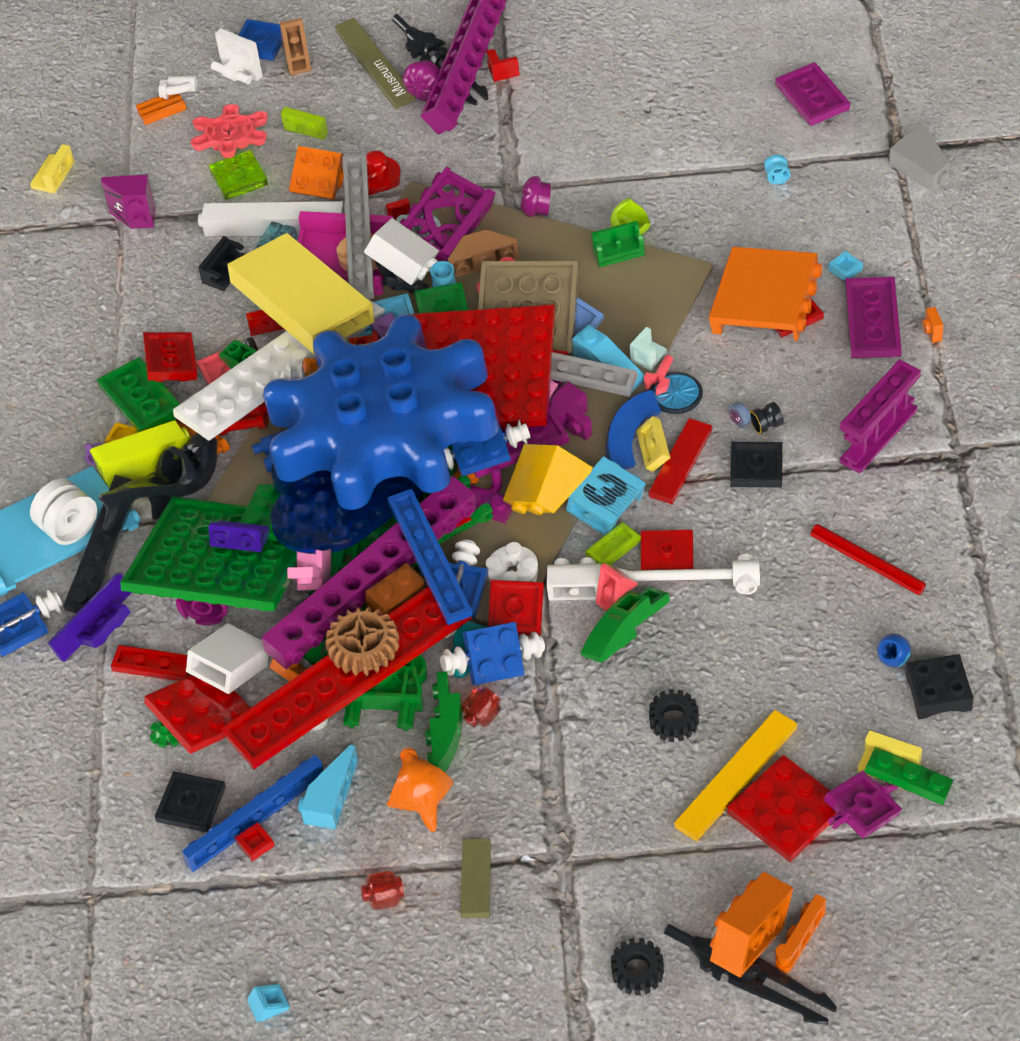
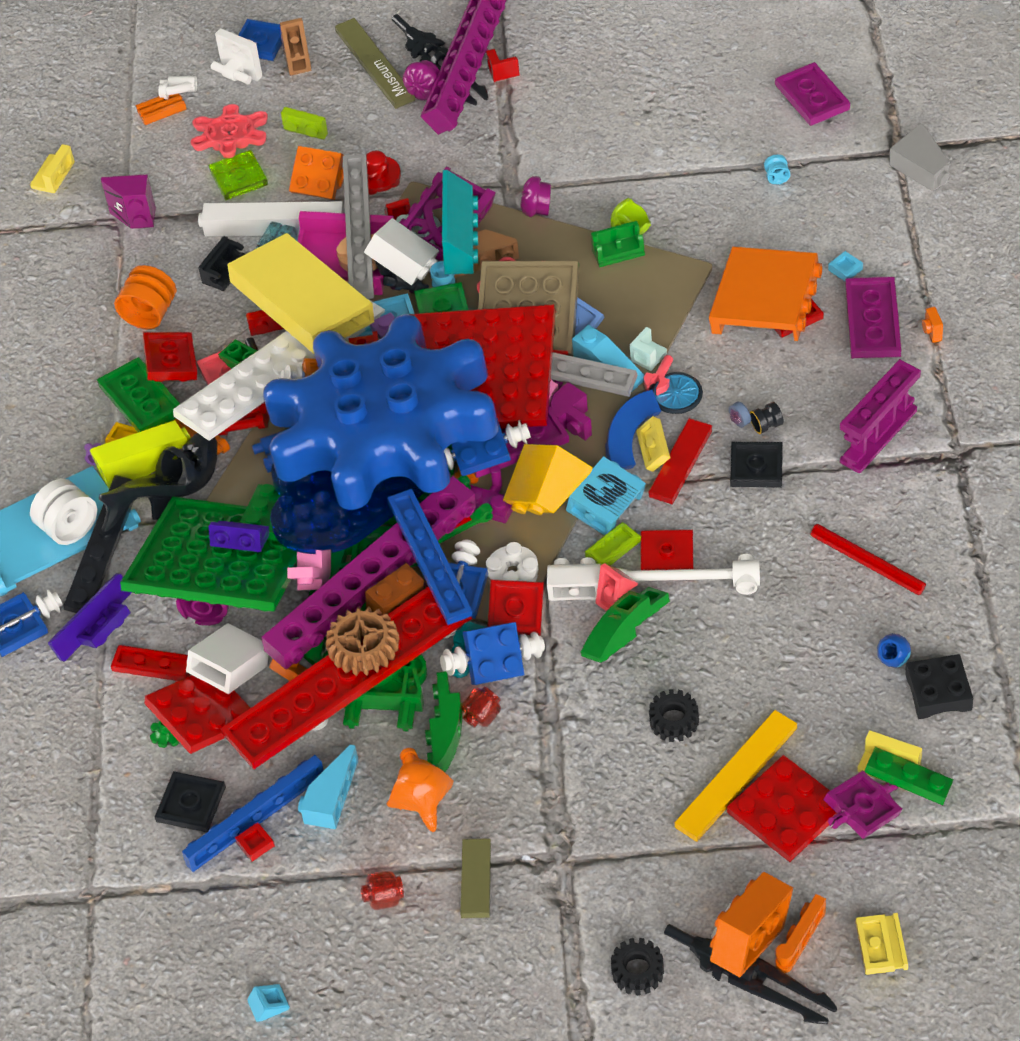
none -> orange wheel [114,265,177,330]
none -> teal slope [442,170,478,275]
none -> light yellow plate [855,913,908,975]

